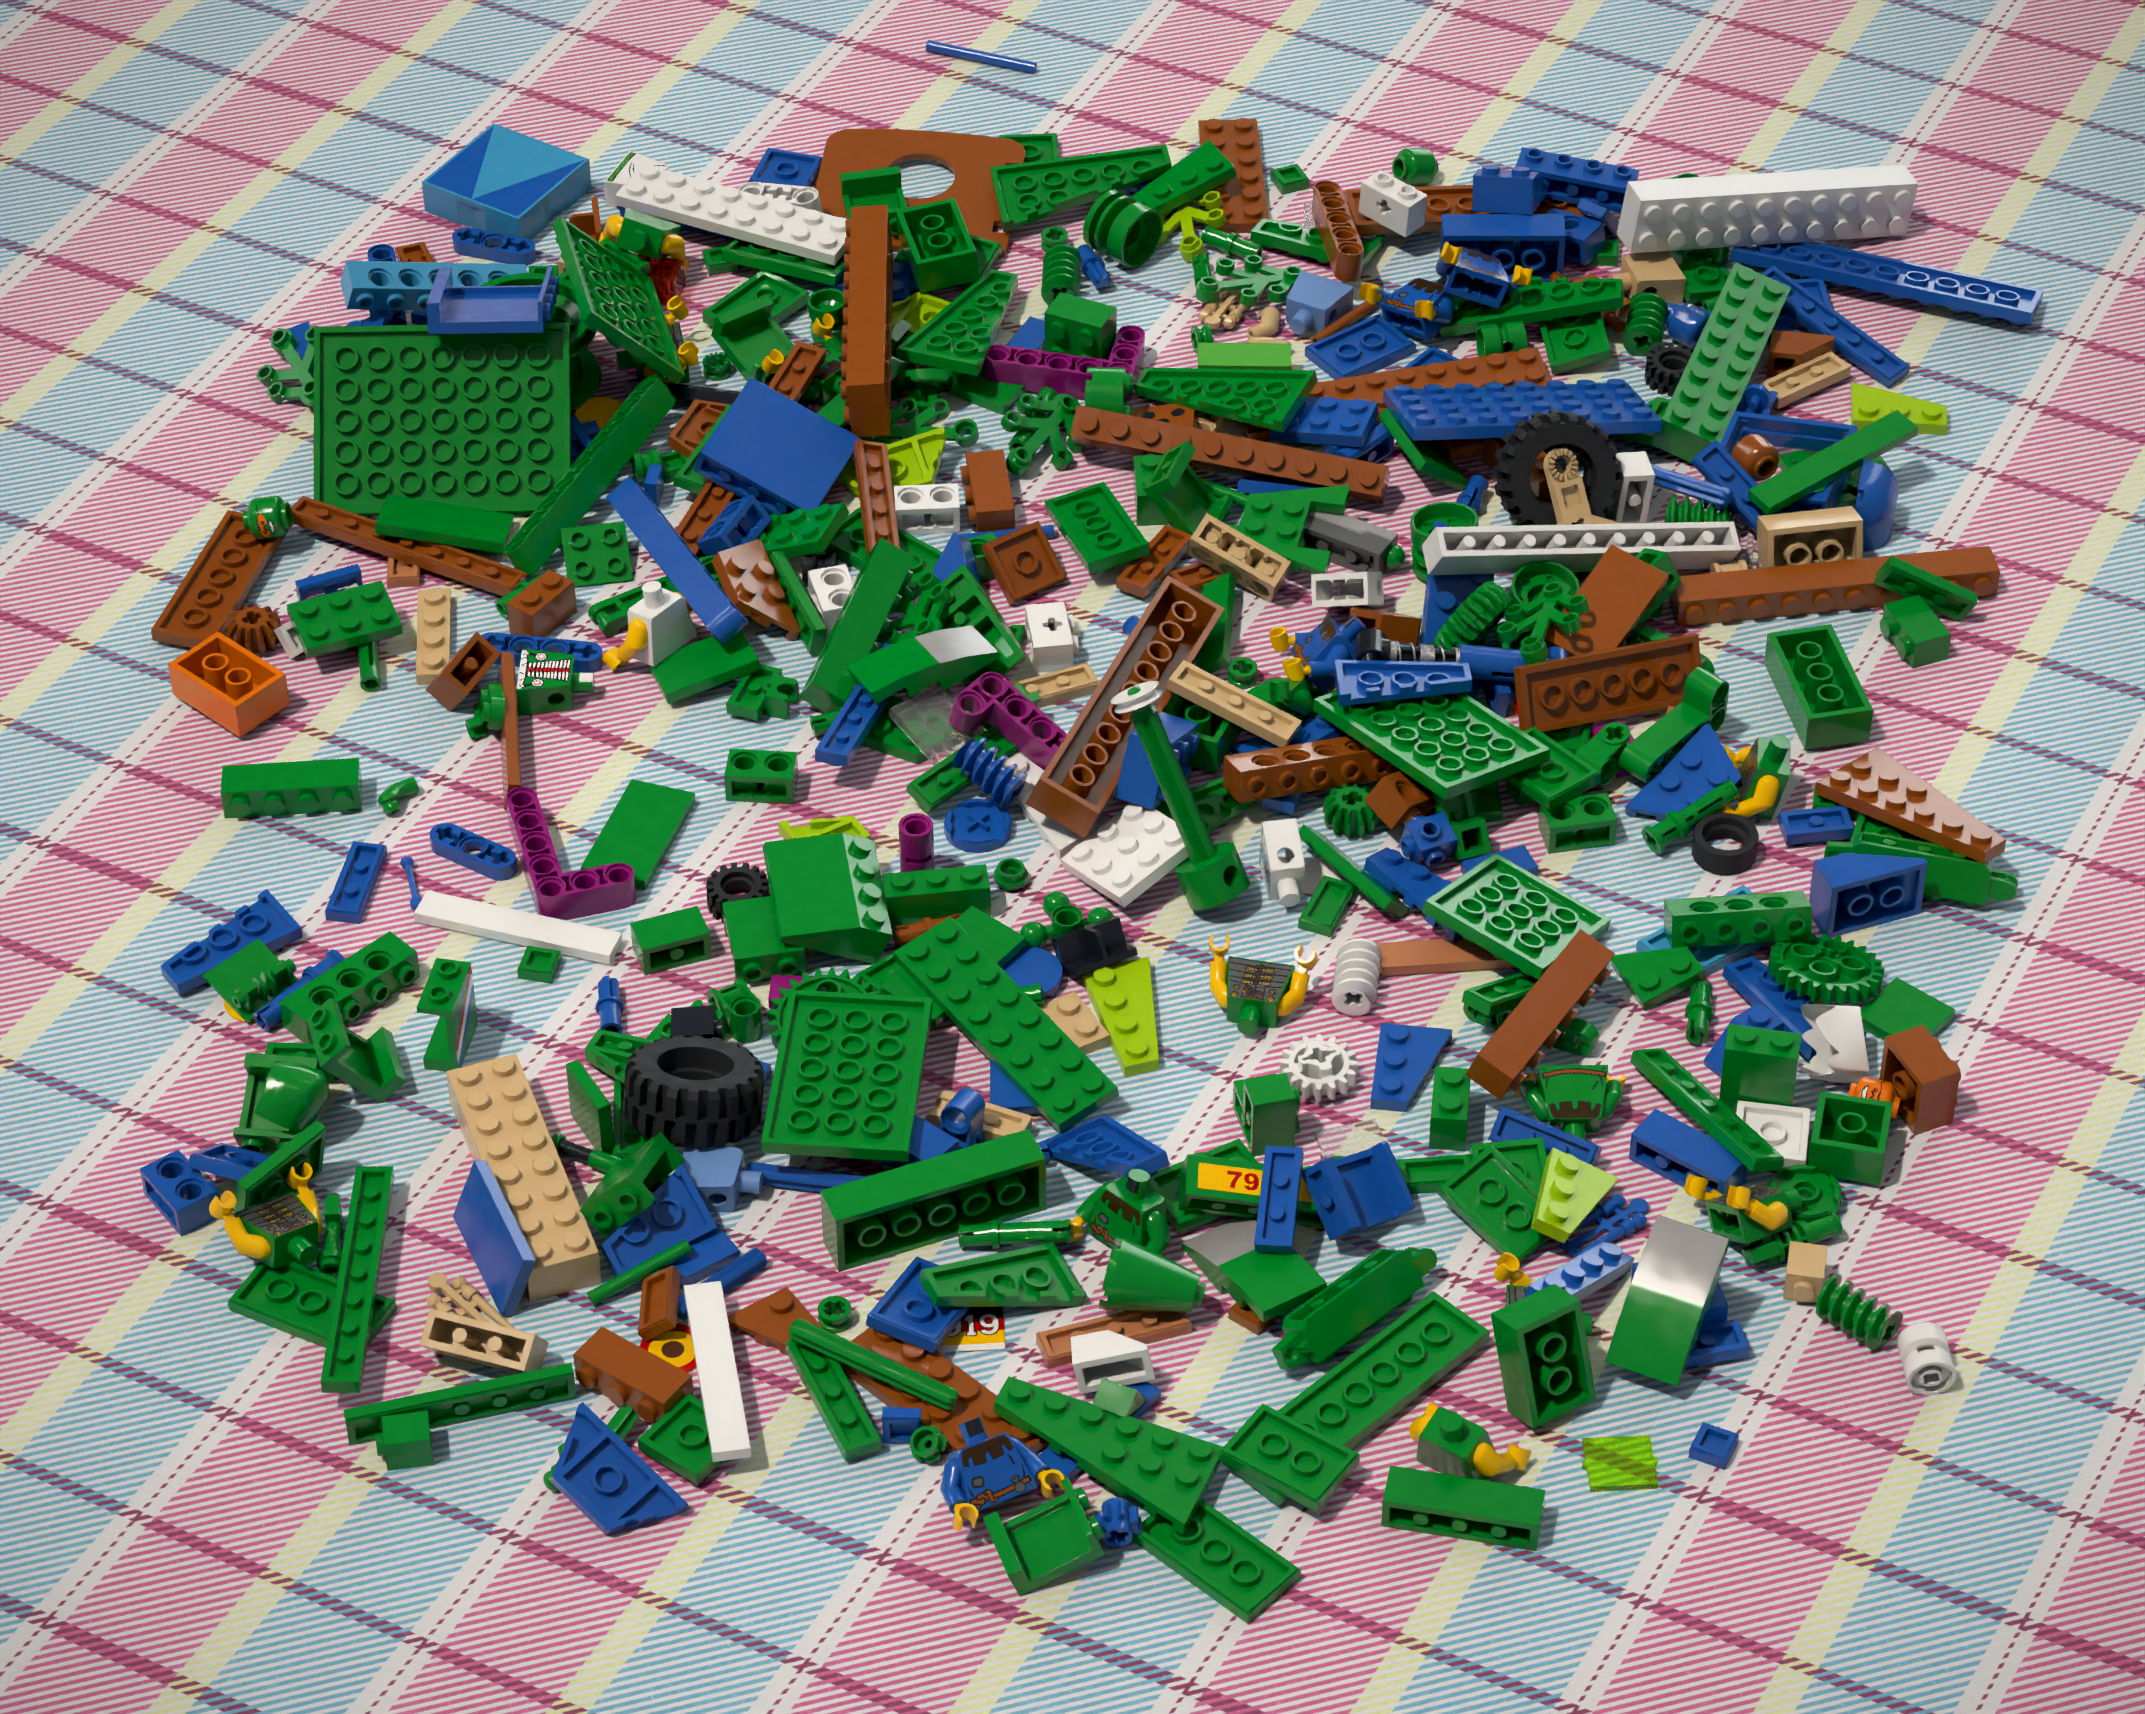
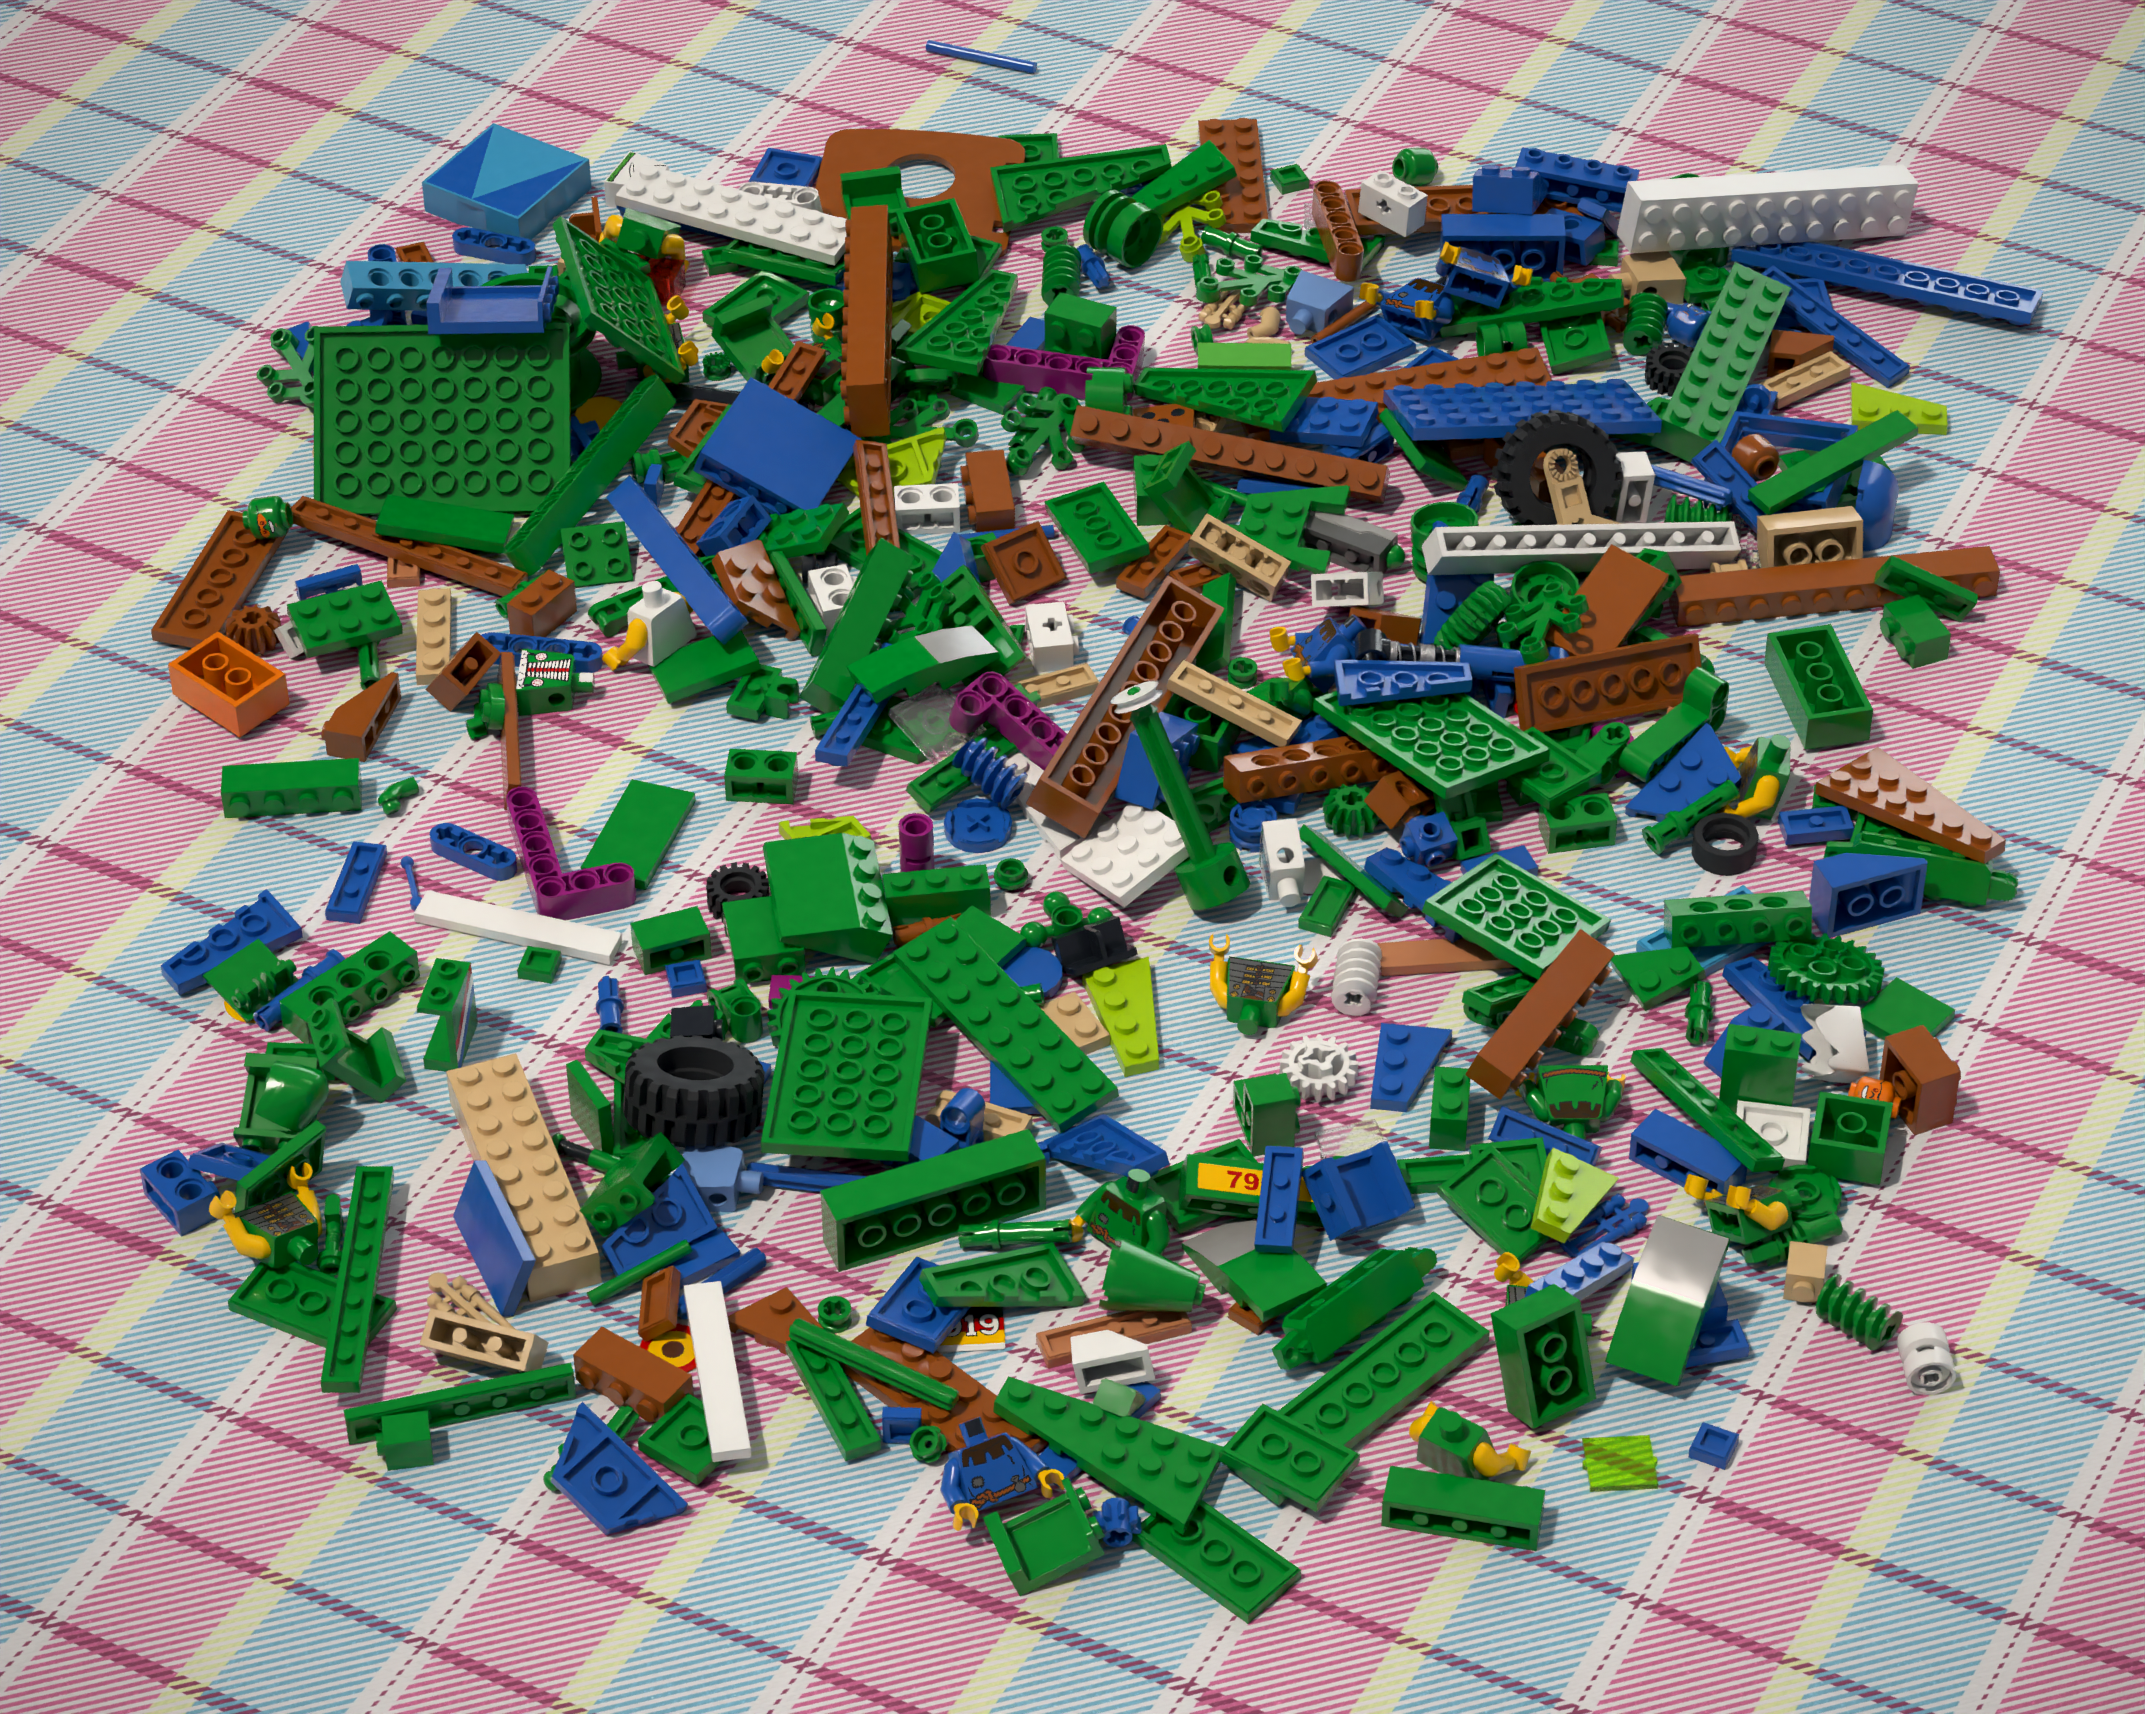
none -> dark orange slope [321,672,401,762]
none -> blue tile [665,959,707,998]
none -> blue wheel [1229,801,1277,853]

